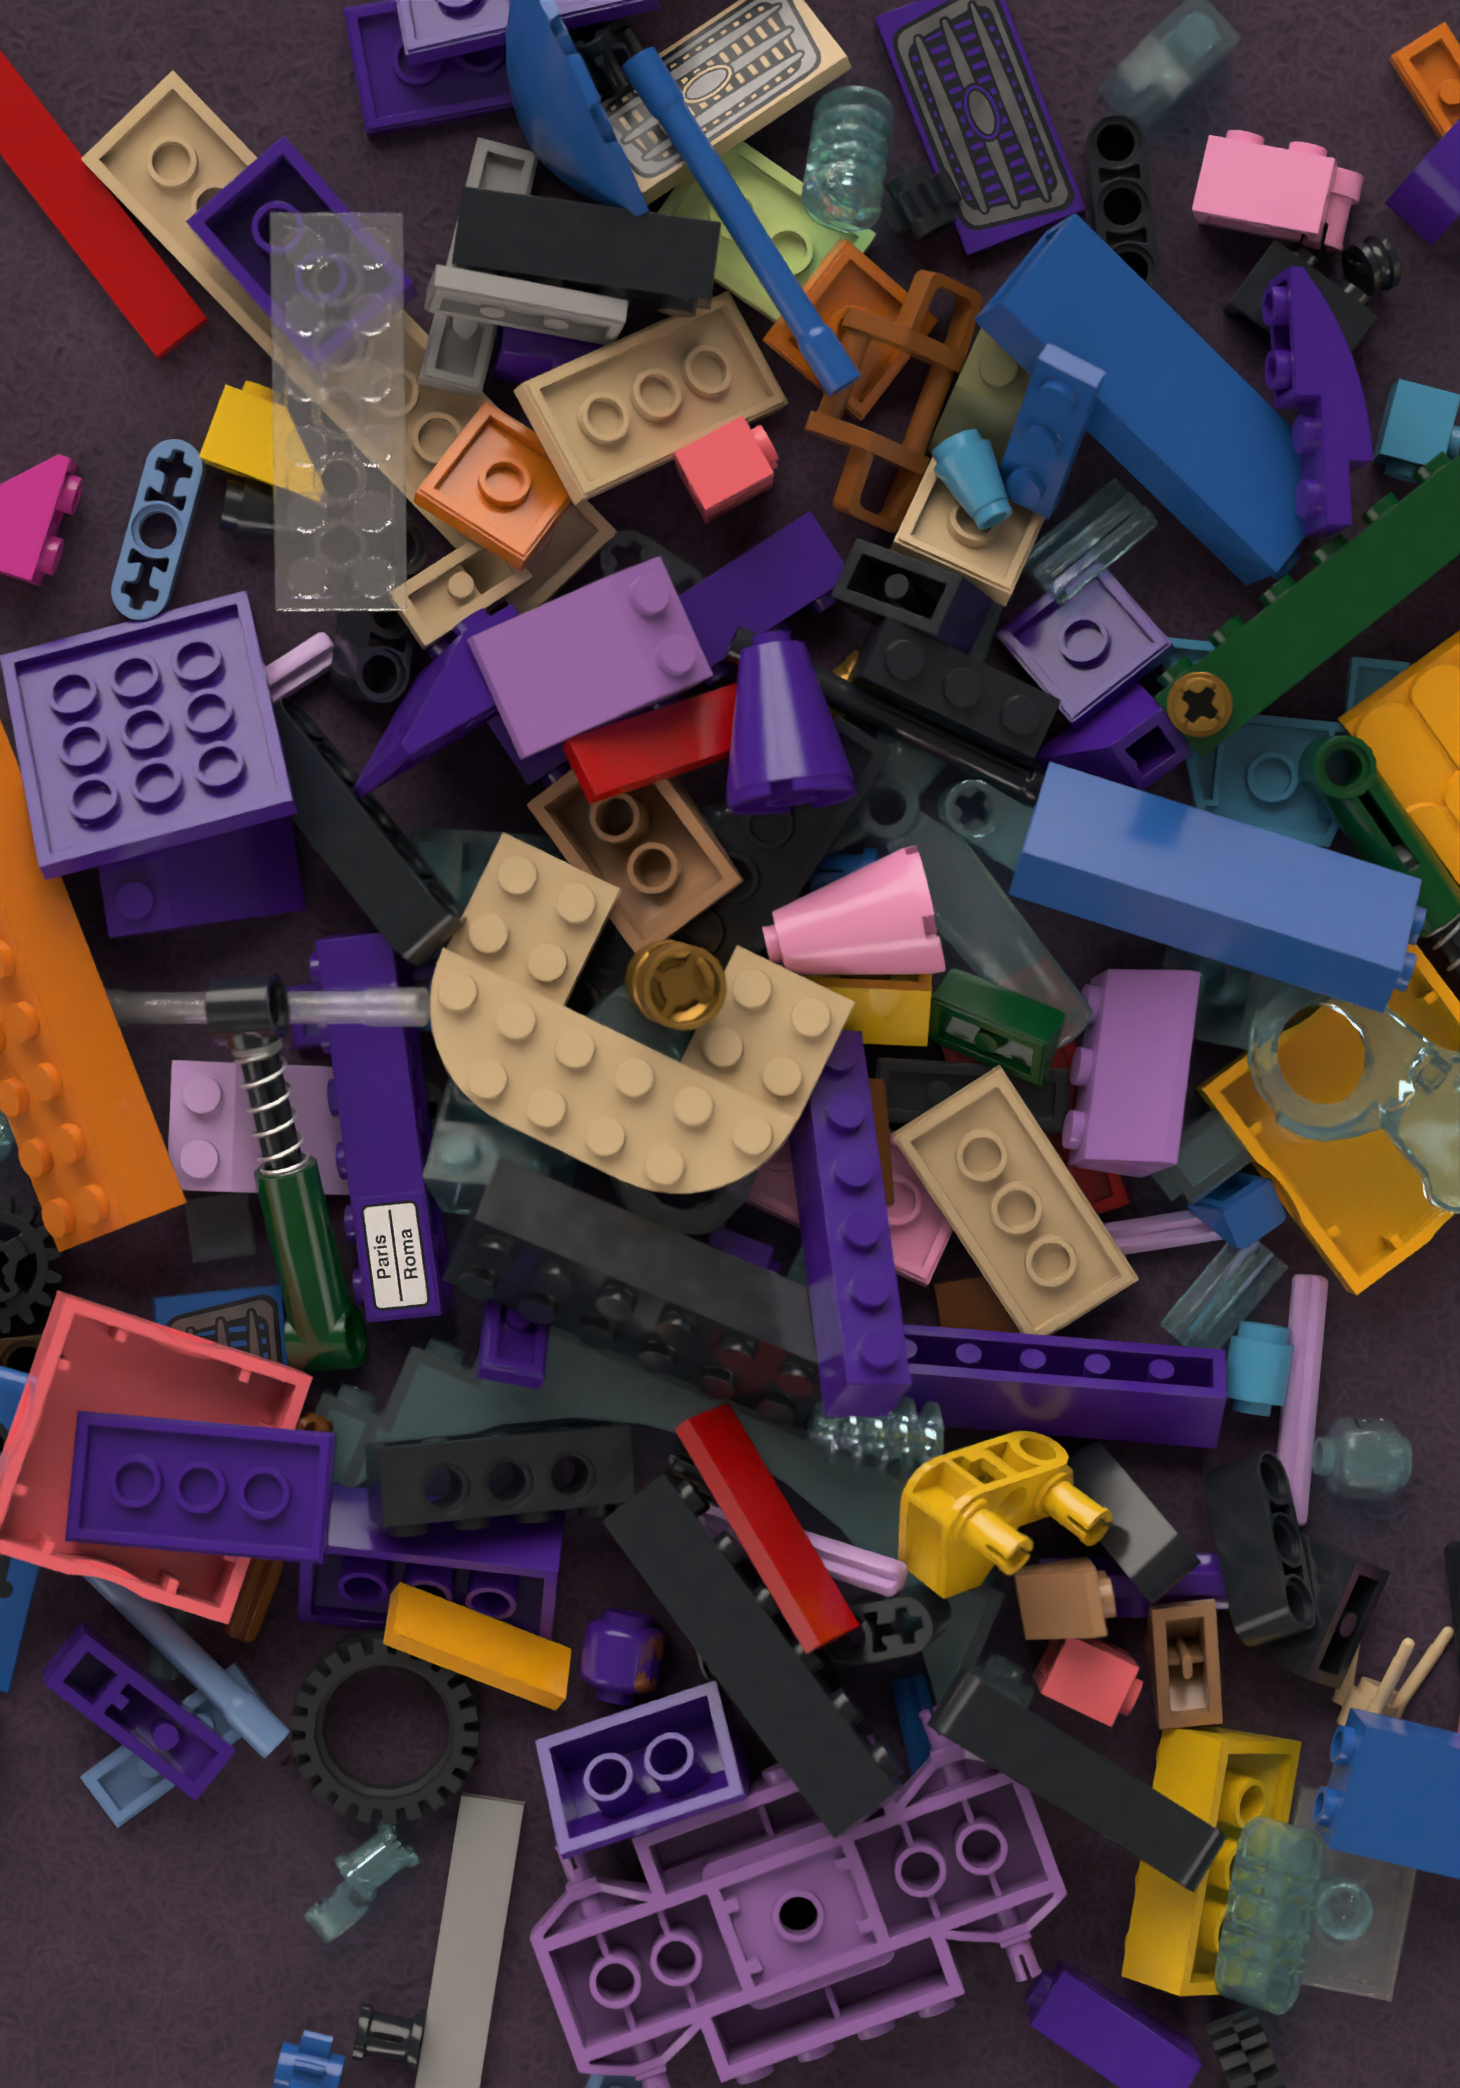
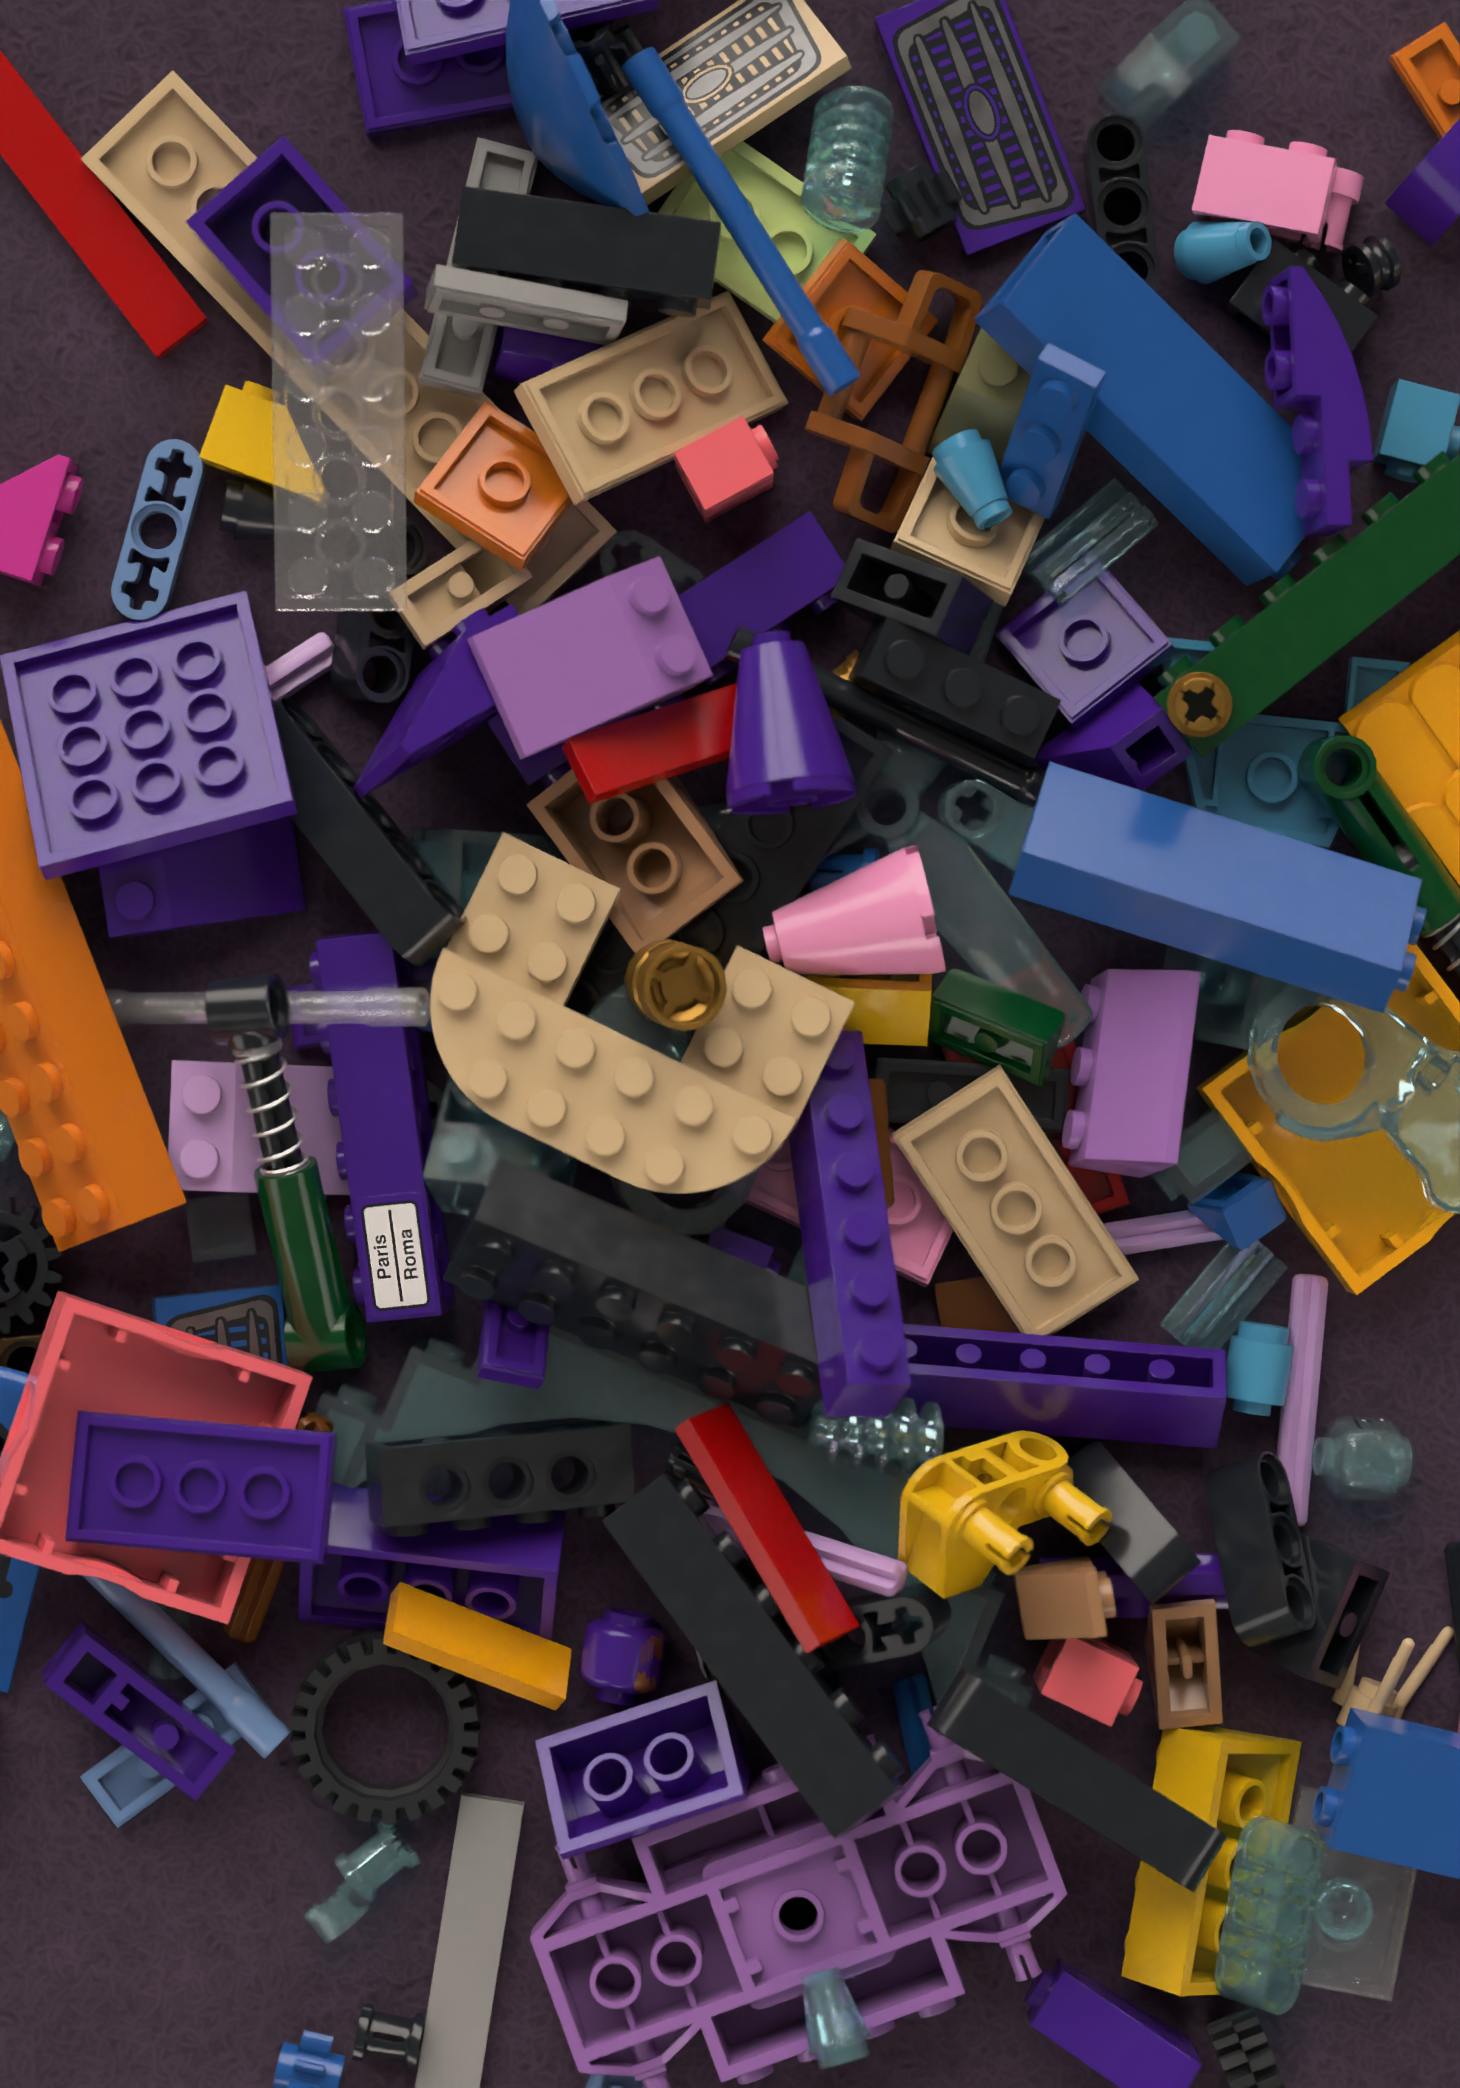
none -> clear light blue cone [801,1966,872,2069]
none -> dark azure cone [1174,220,1271,284]

